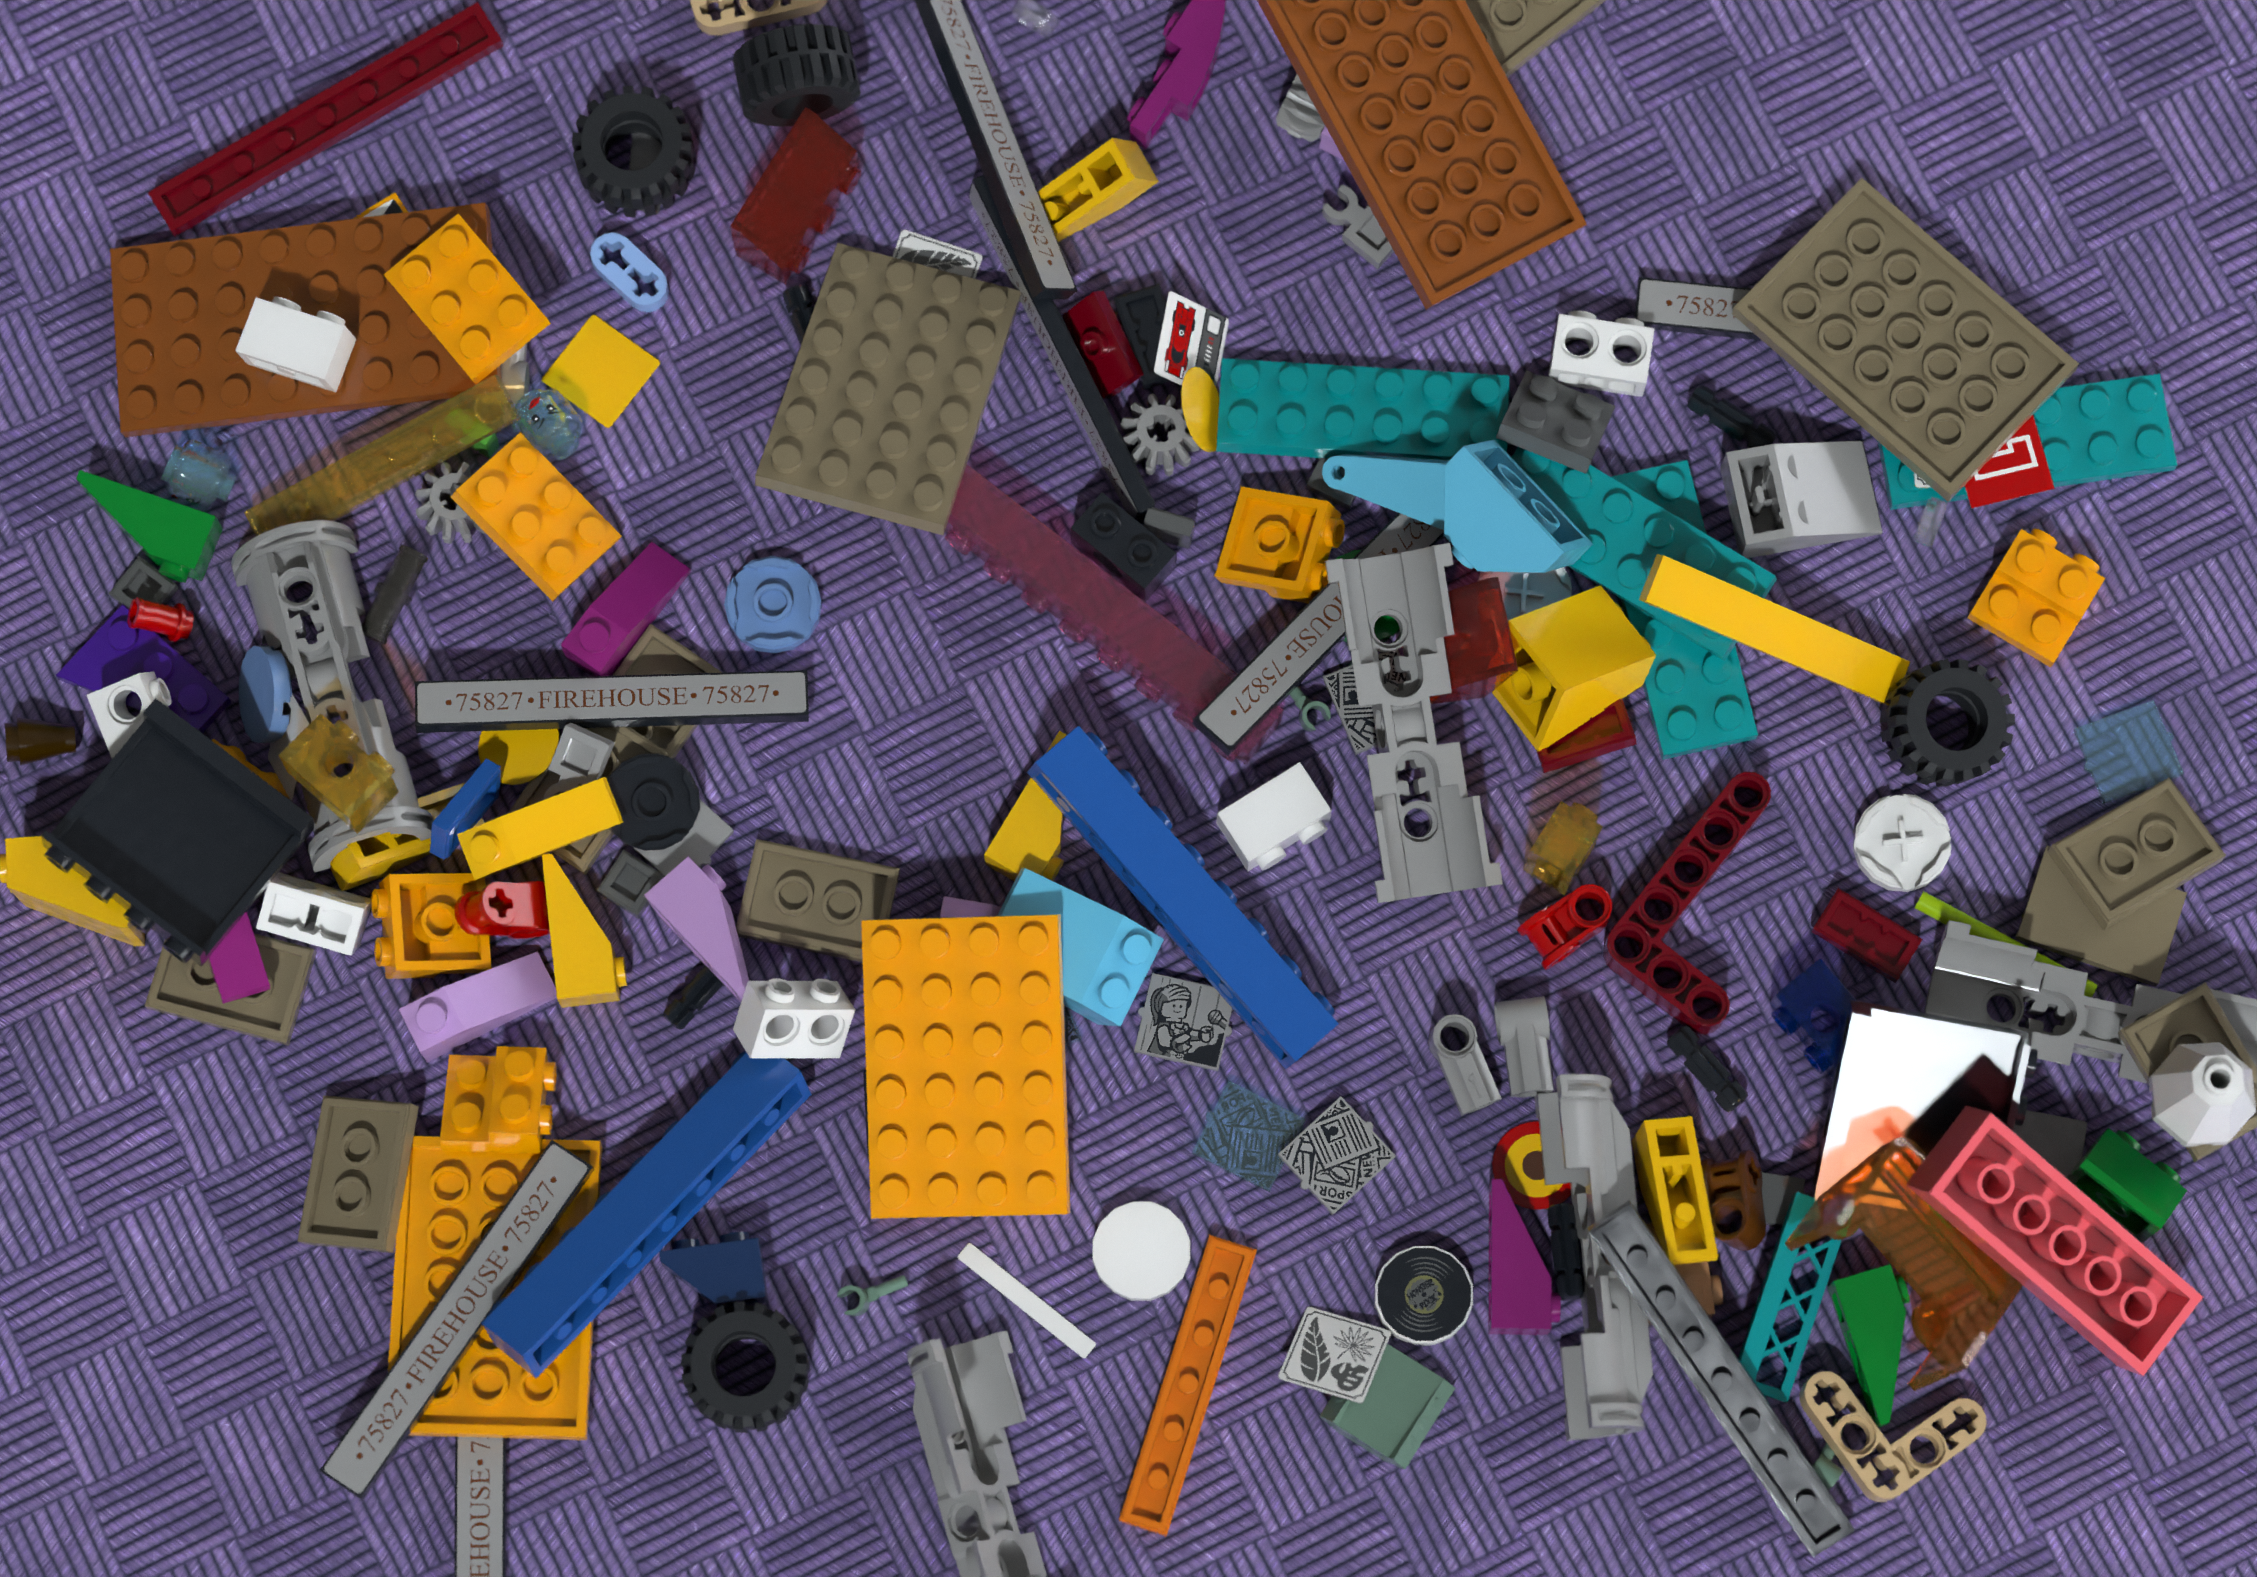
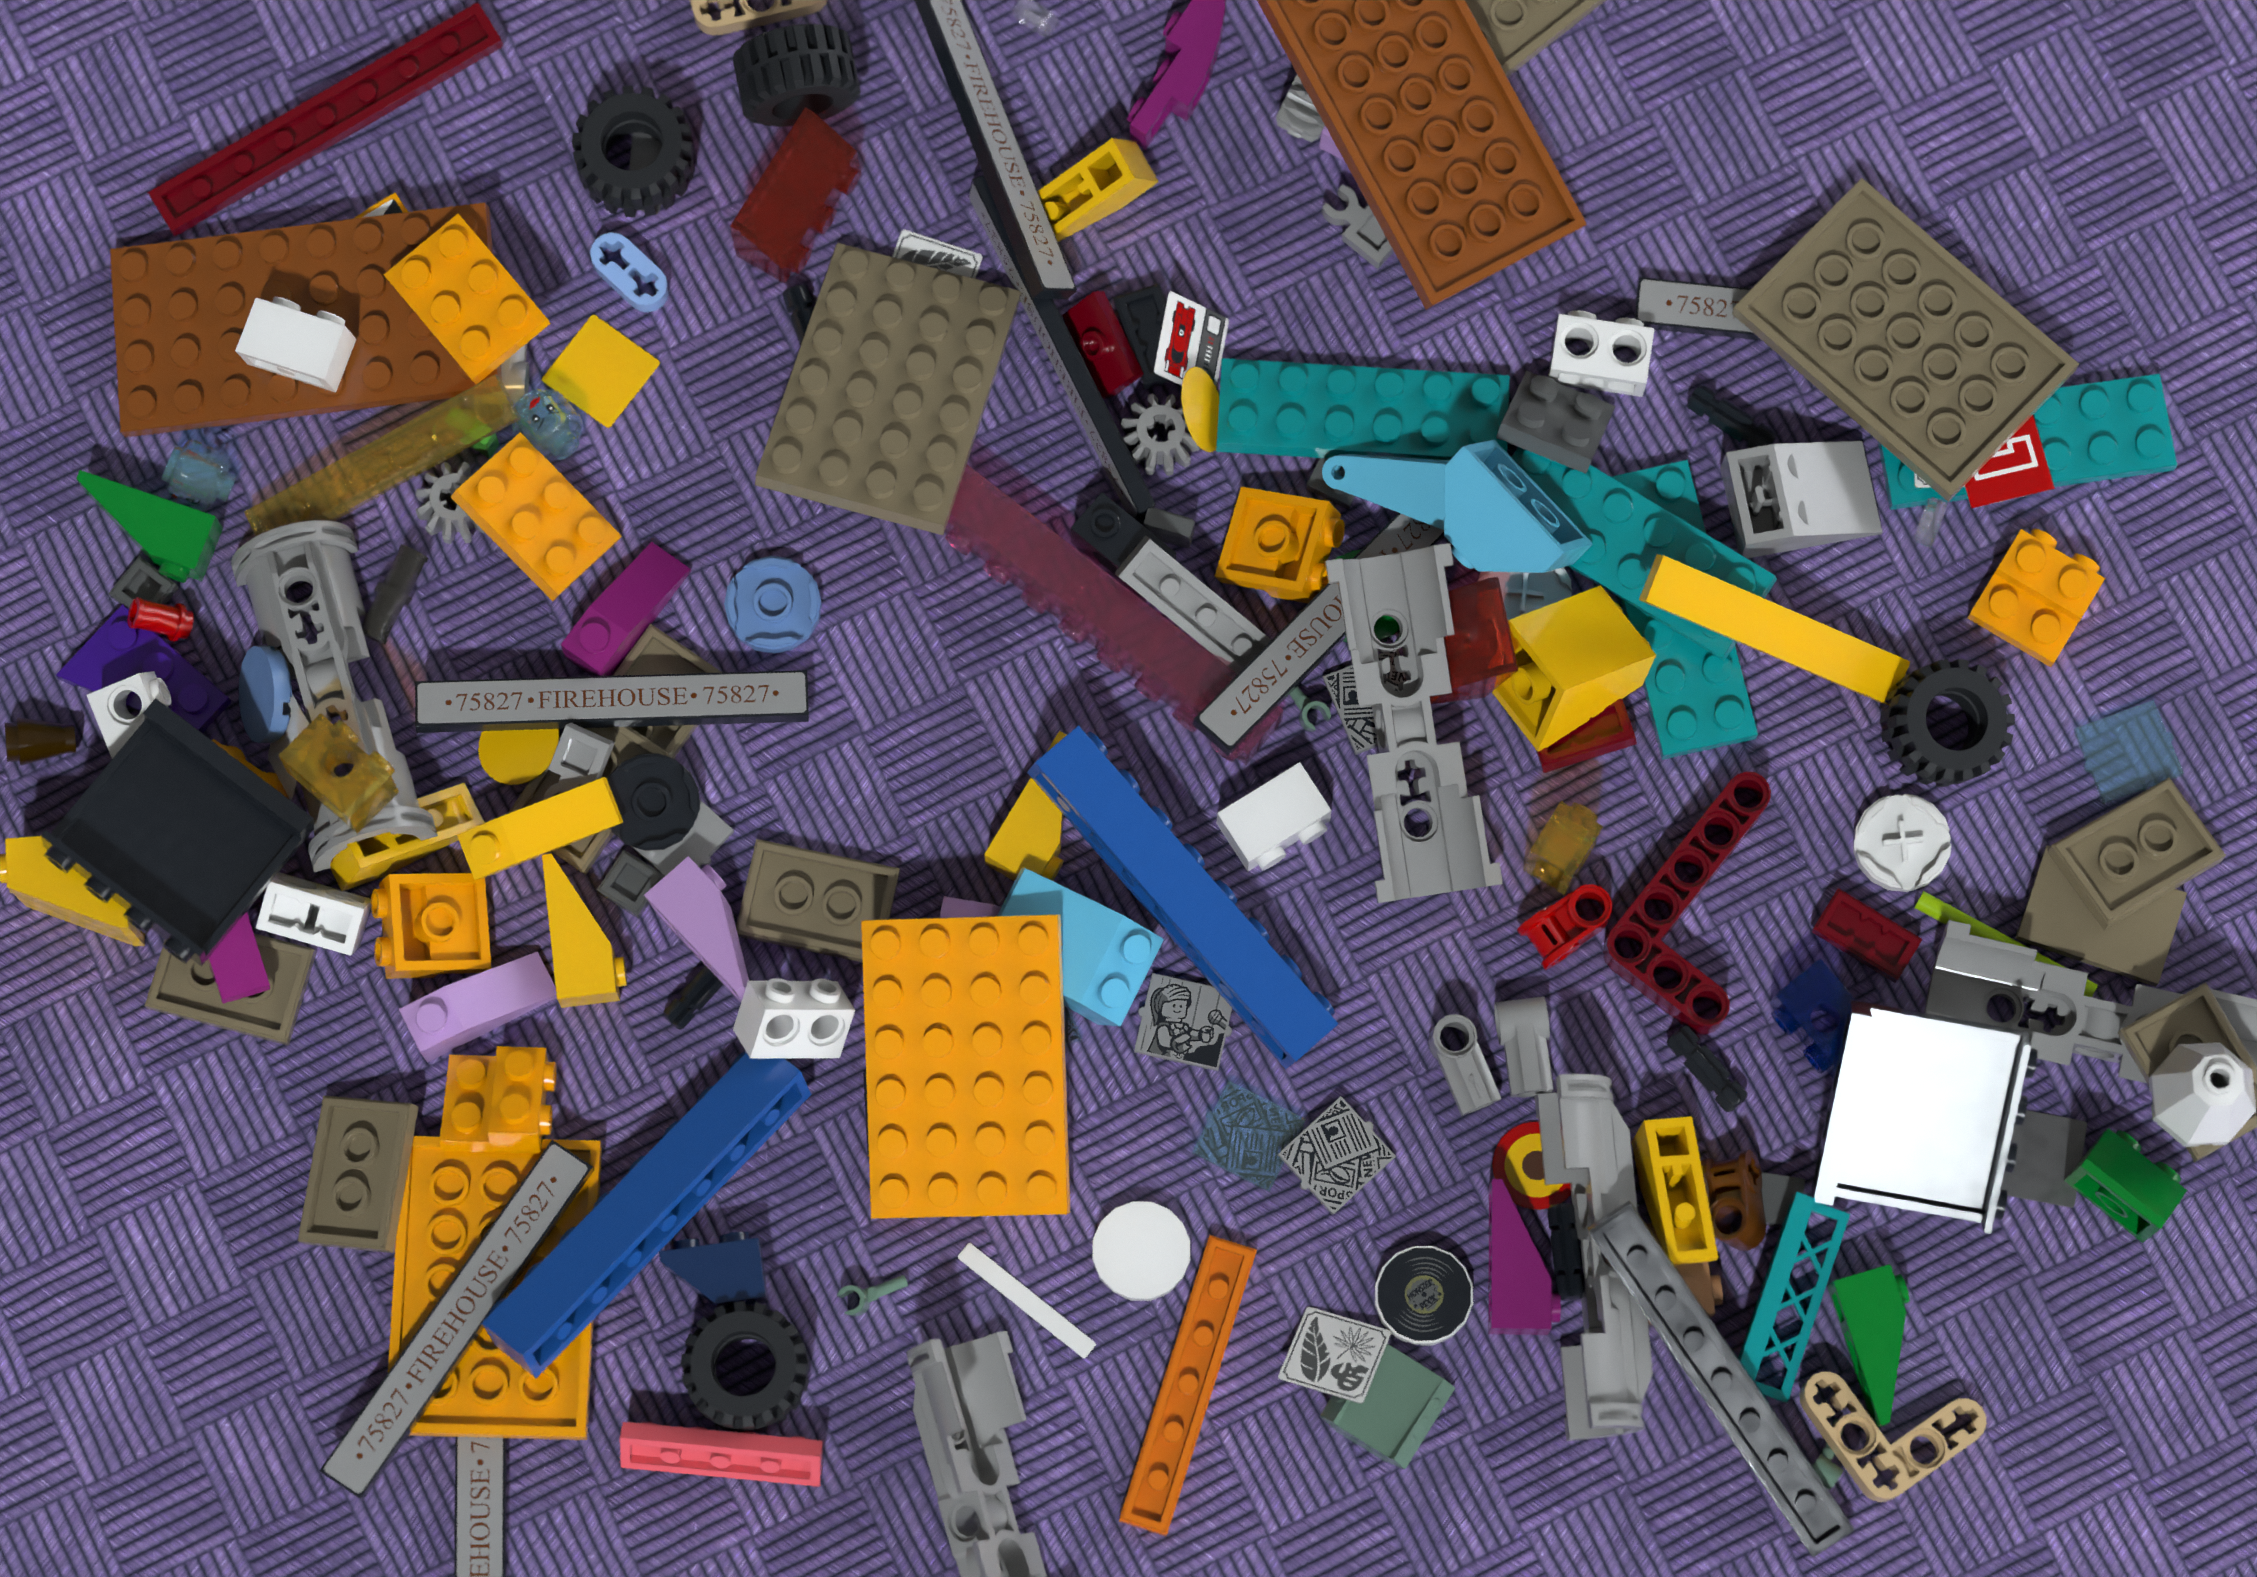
blue tile [430,758,501,860] -> none
red piece [454,881,550,939] -> none
clear orange windscreen [1785,1137,2022,1391] -> none
coral brick [1906,1106,2203,1376] -> none
none -> coral plate [620,1422,823,1487]
none -> light grey plate [1115,535,1271,674]

